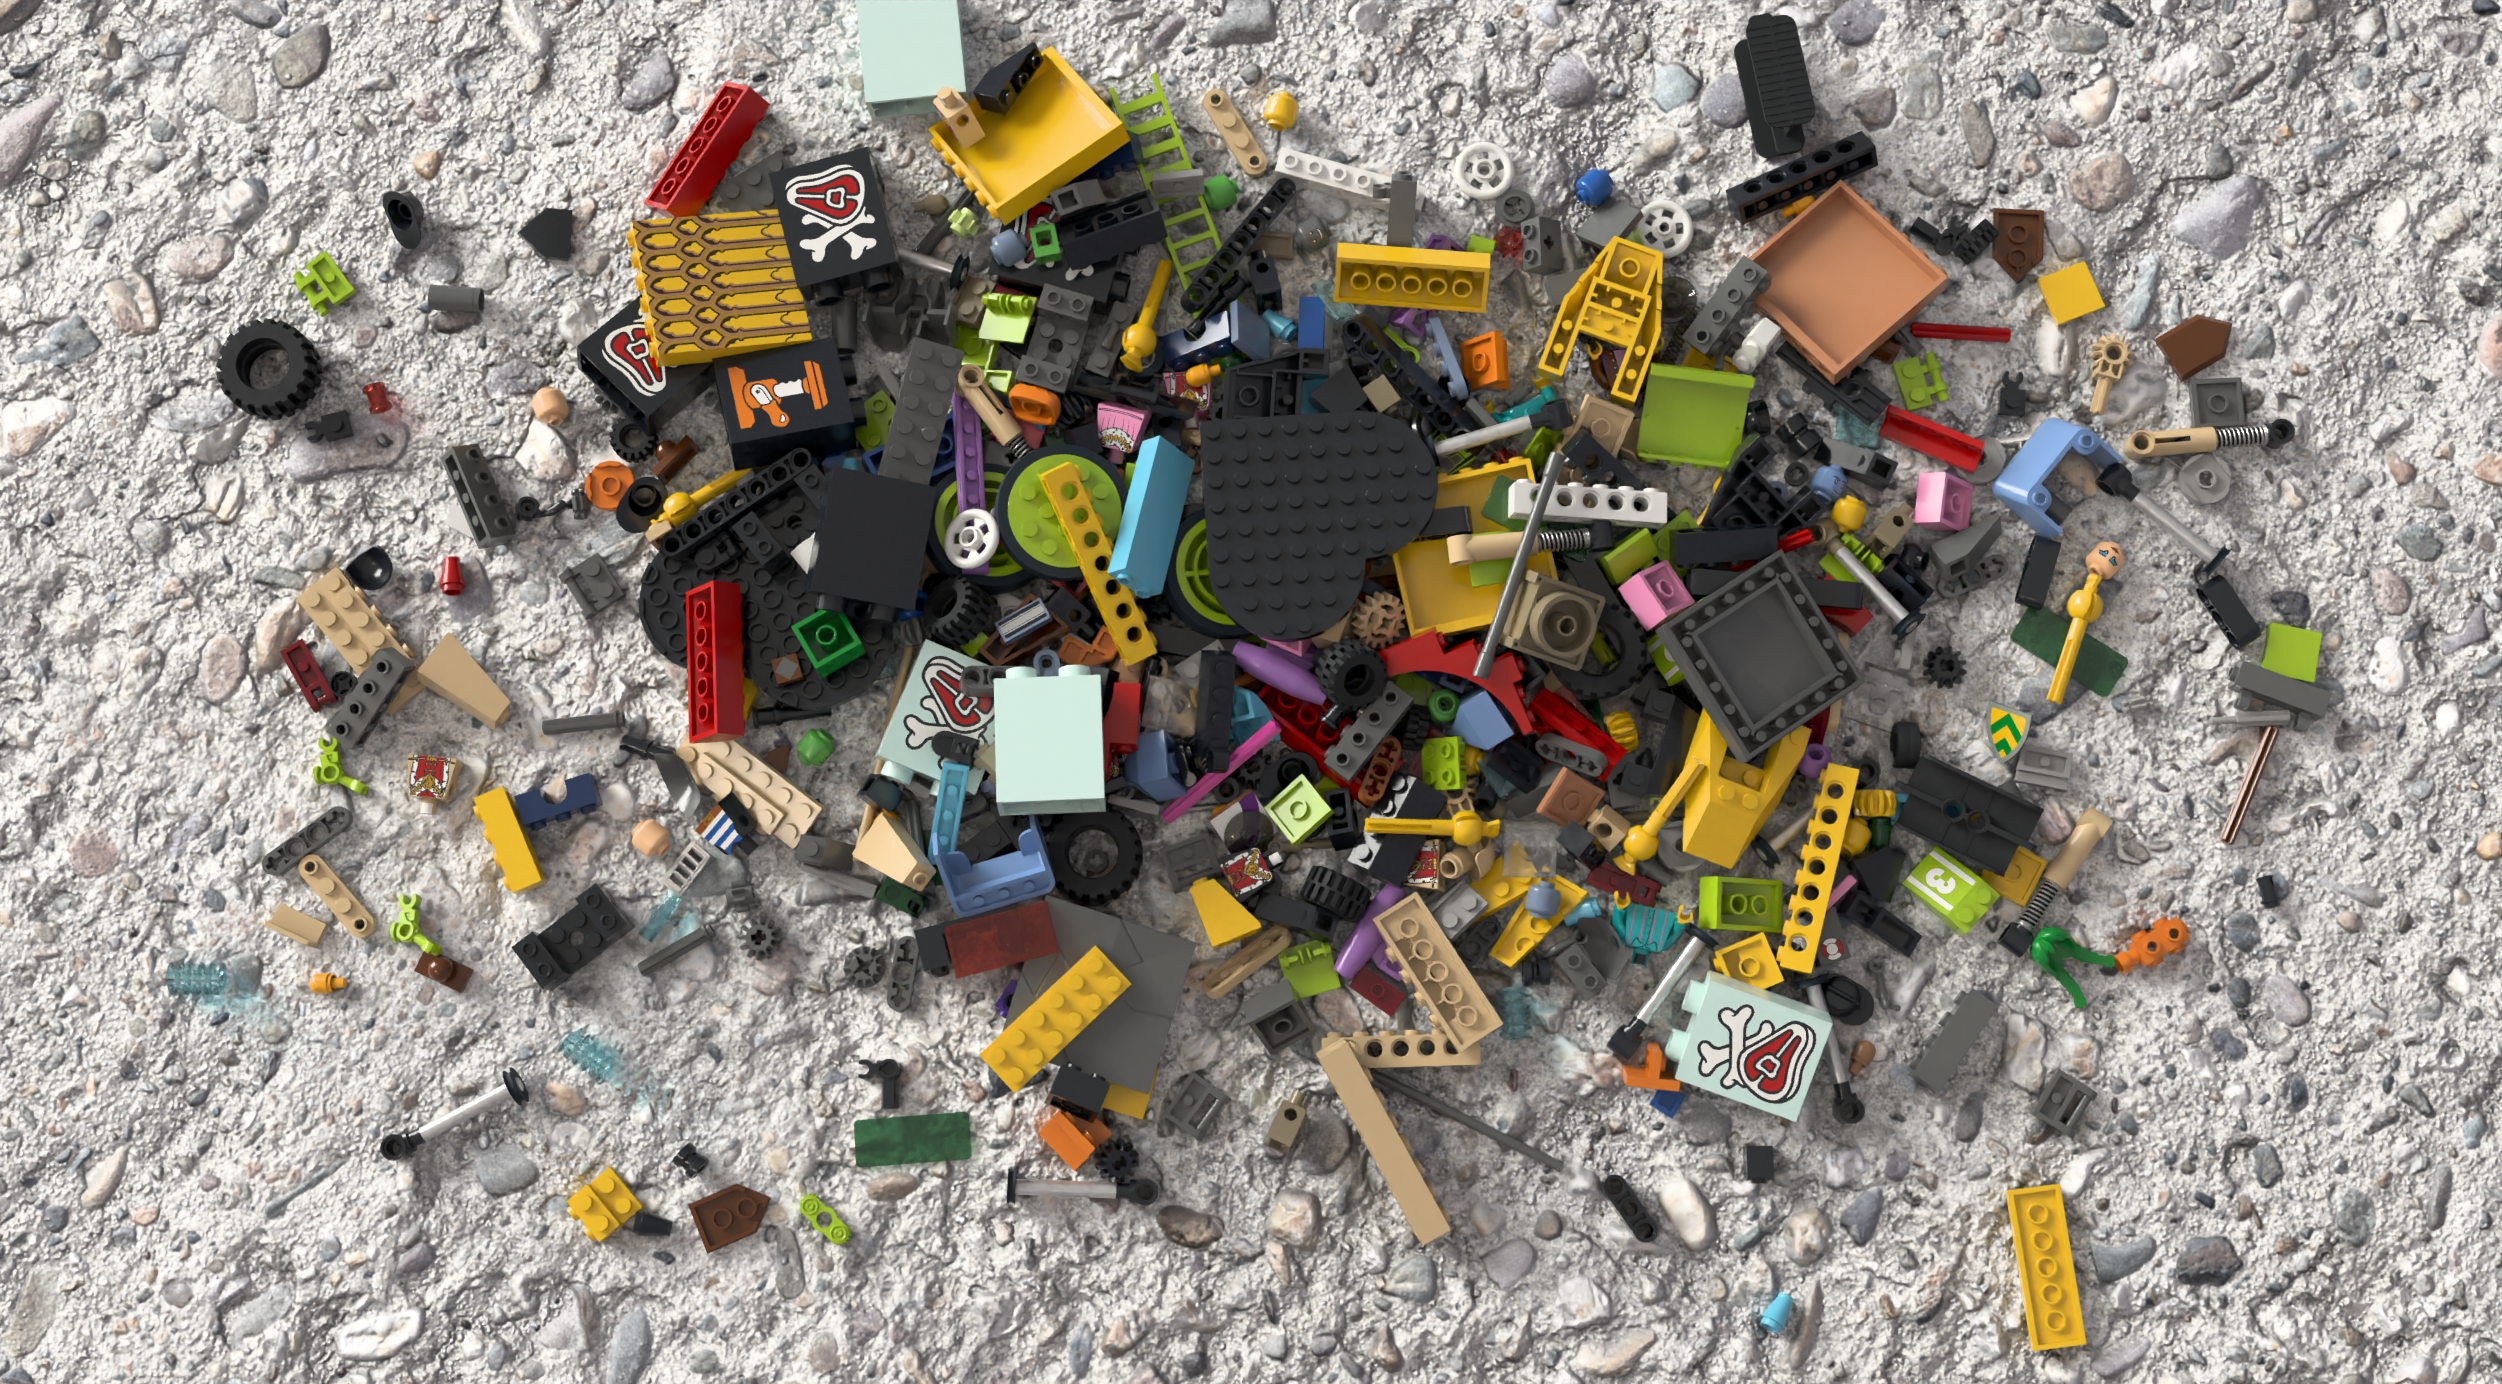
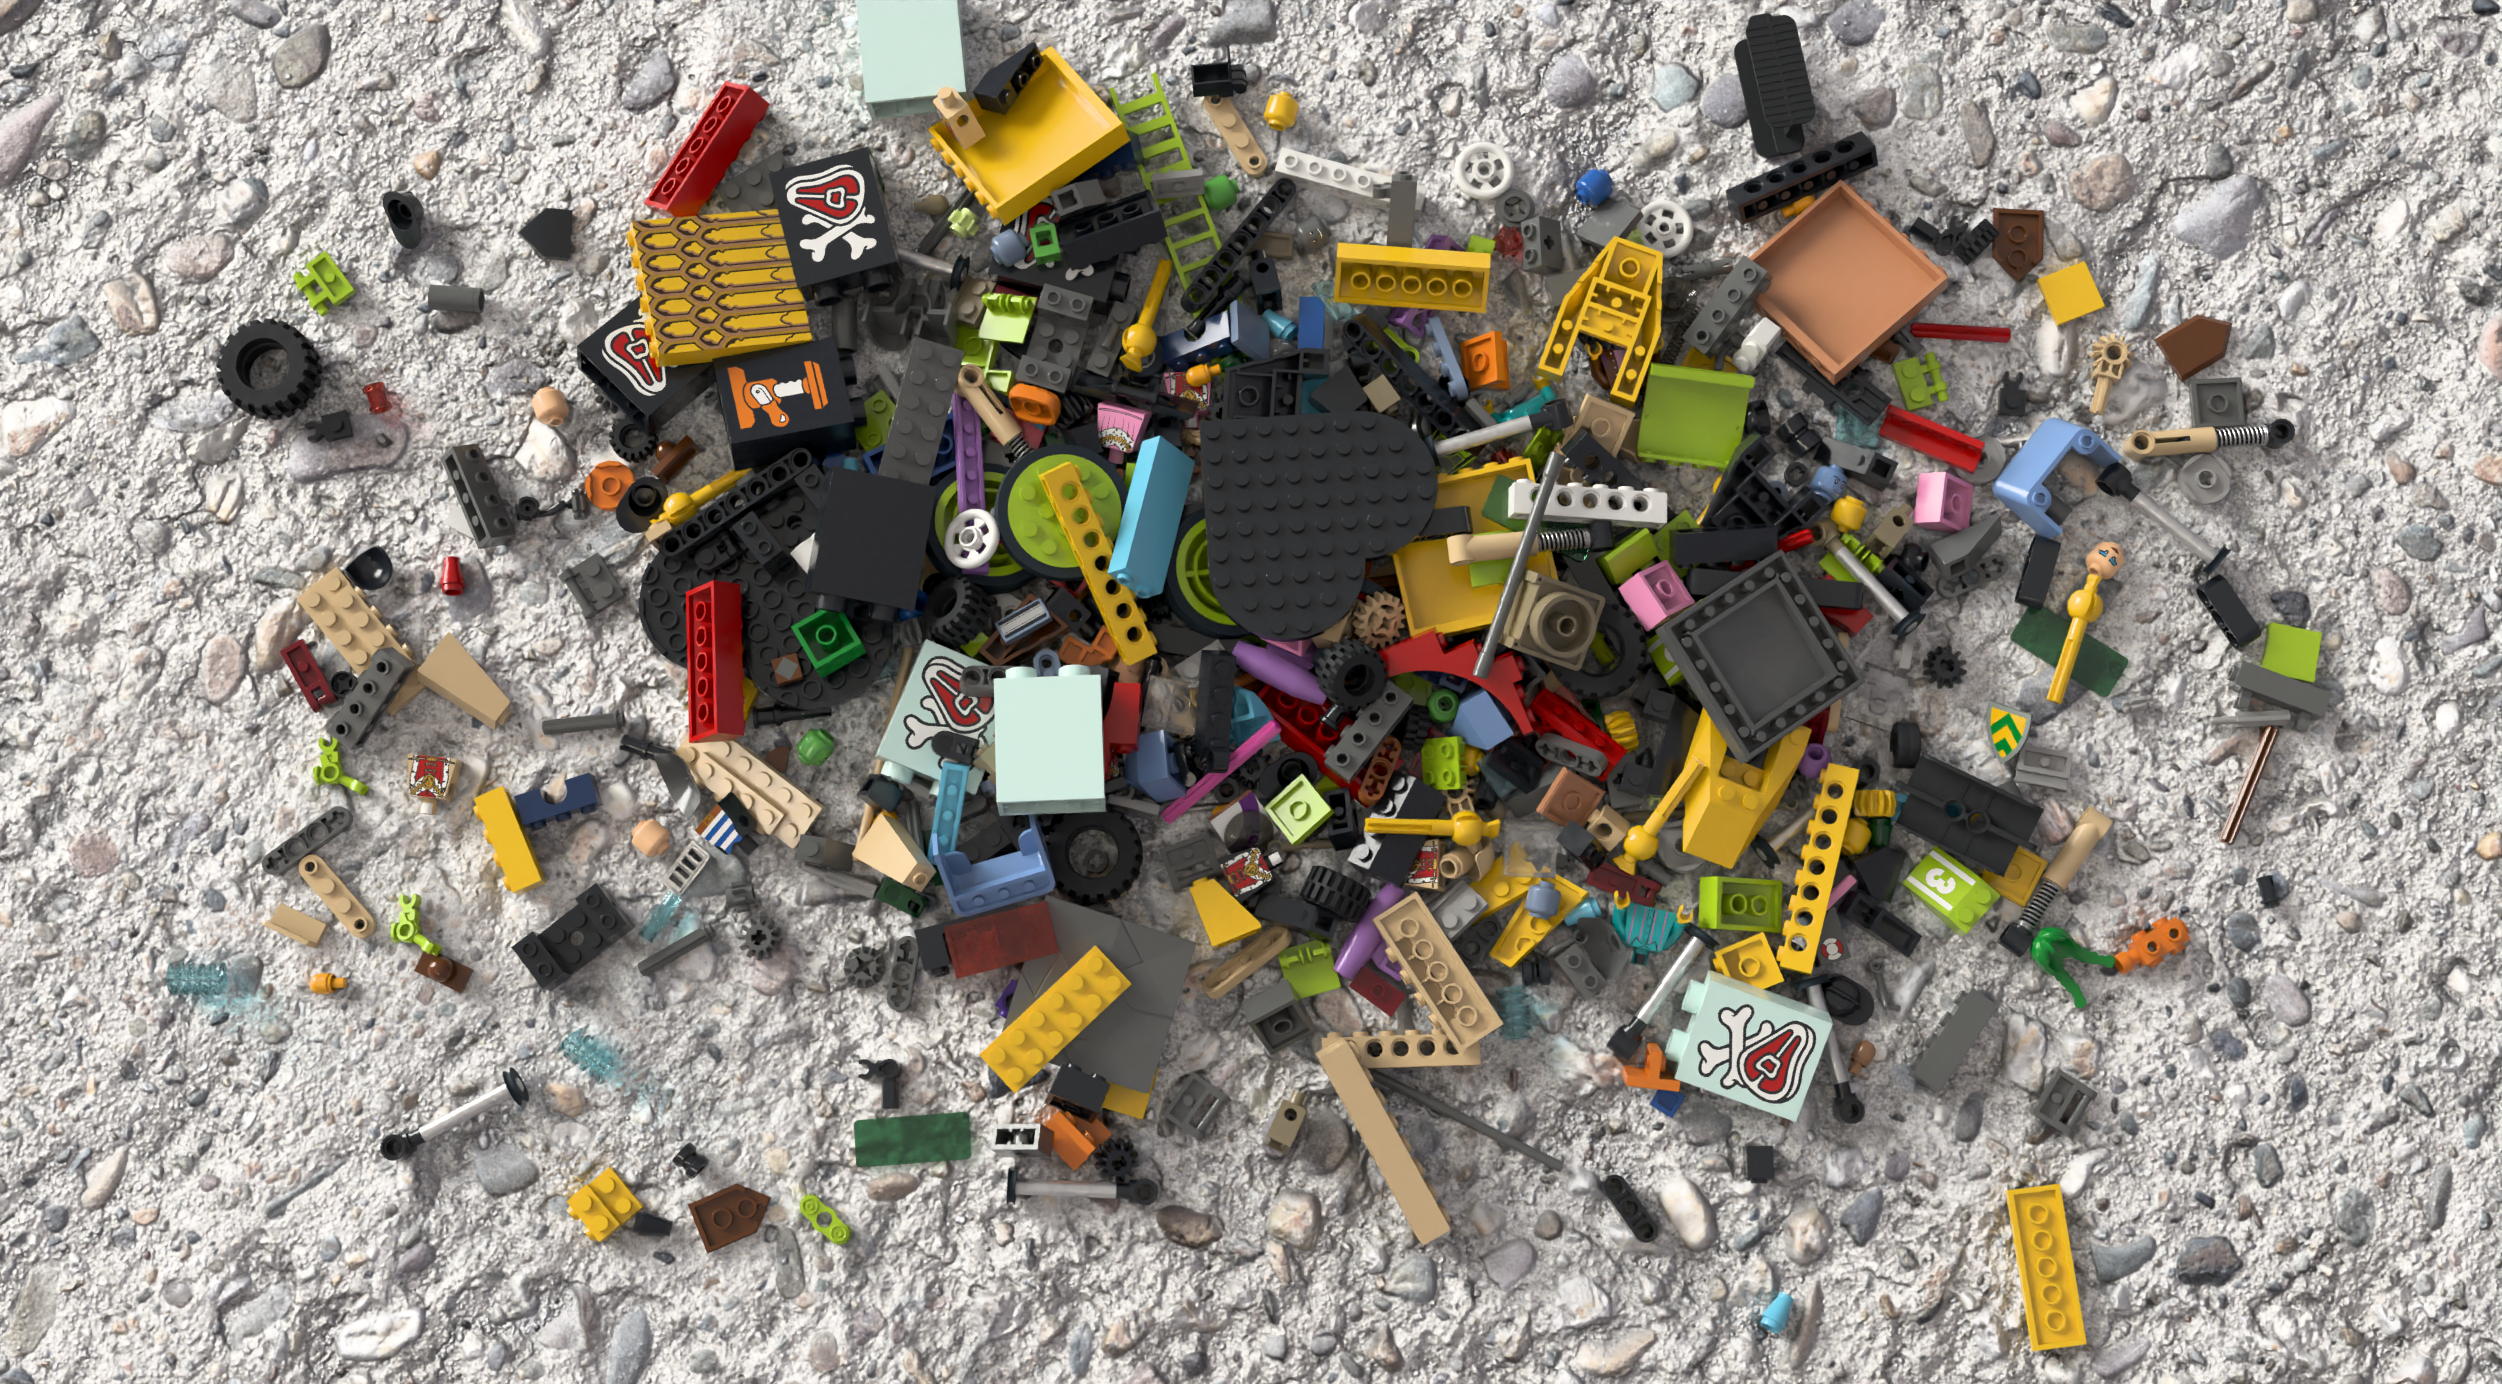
none -> dark grey brick [990,1124,1054,1157]
none -> black piece [1190,45,1247,98]
none -> dark grey pin [1680,257,1734,283]

